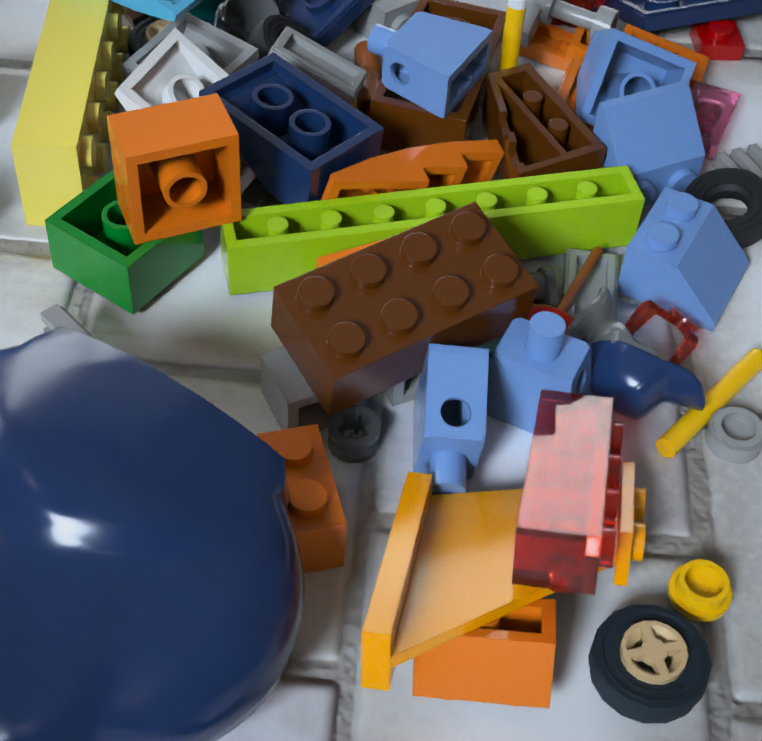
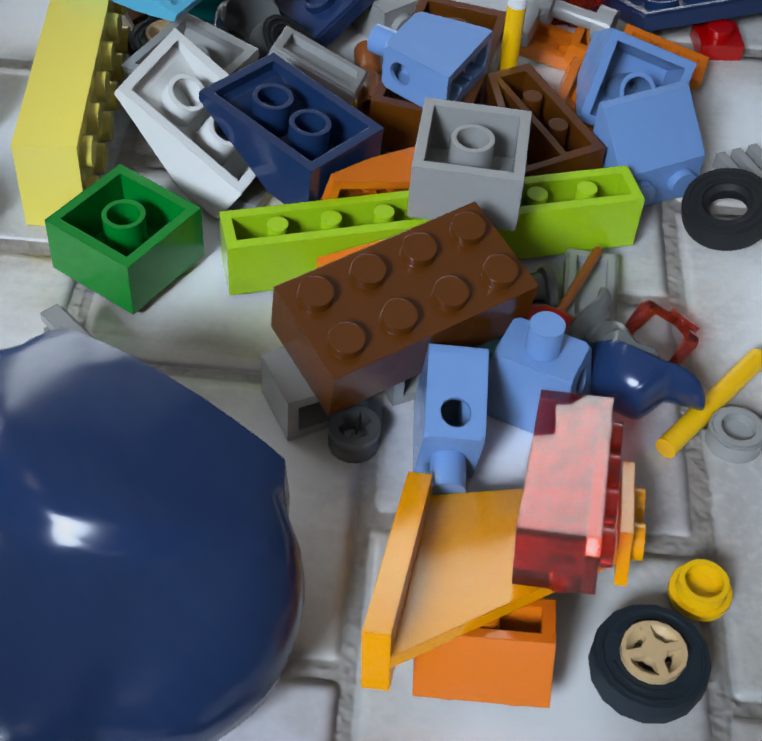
orange brick [107,93,242,245] -> none
orange brick [257,424,347,573] -> none
medium blue slope [617,187,750,332] -> none
clear pink plate [691,81,741,161] -> none
none -> light grey brick [407,97,532,231]

